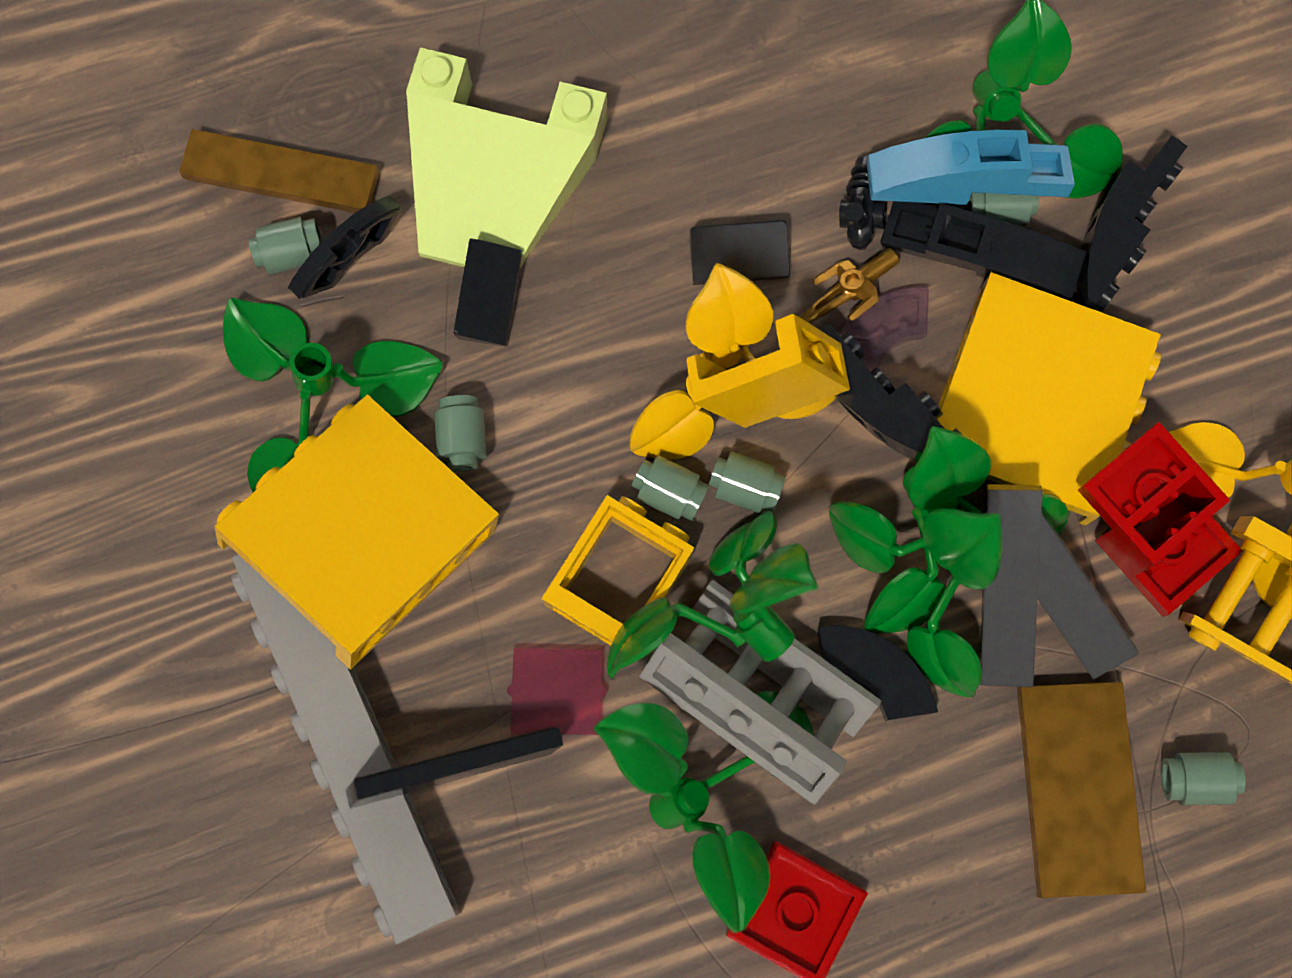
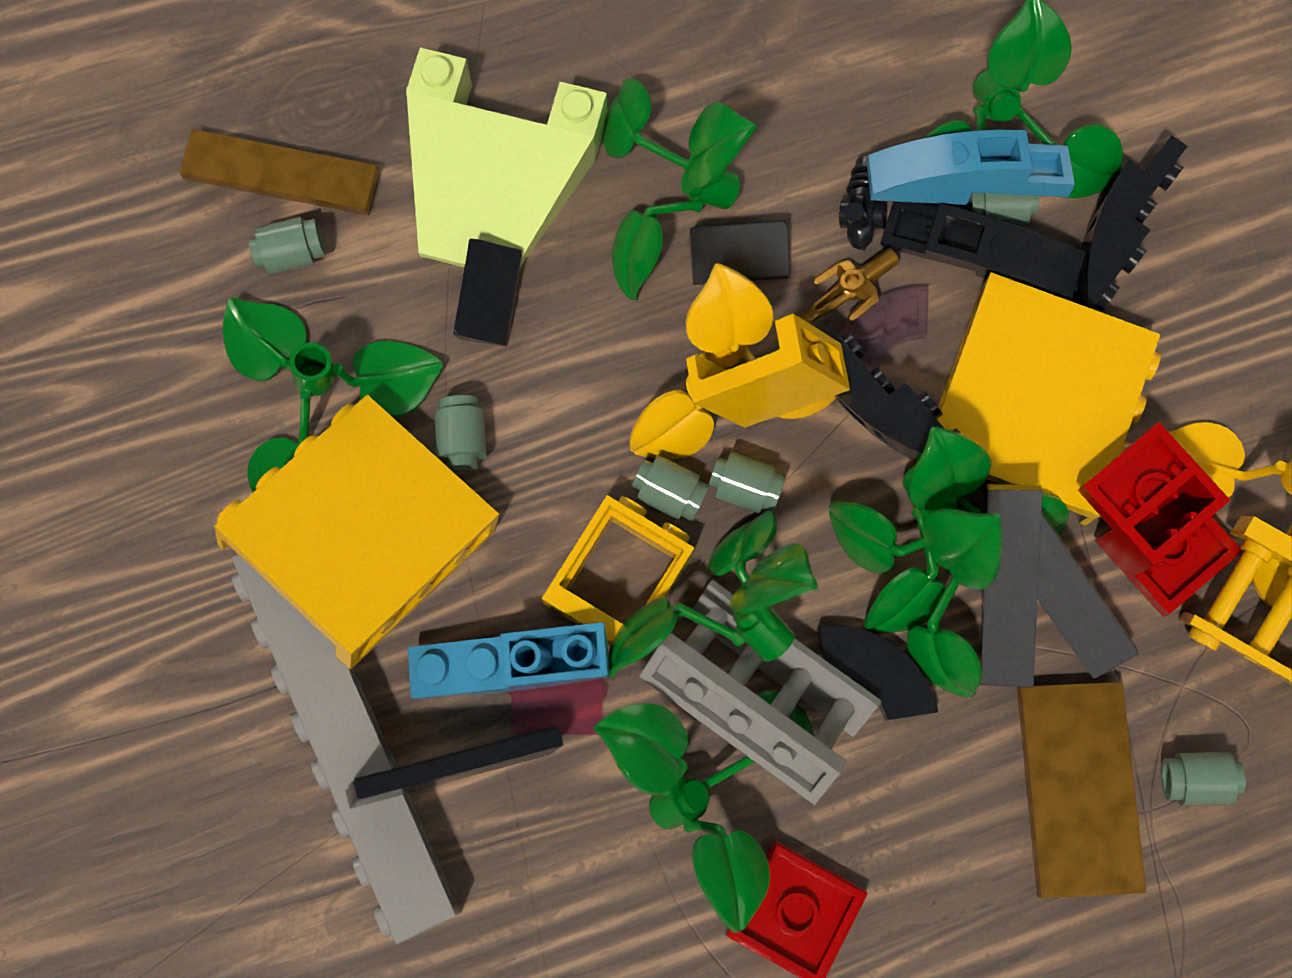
black tile [288,195,401,299] -> none
none -> dark azure slope [408,622,610,700]
none -> green plant [602,78,758,301]

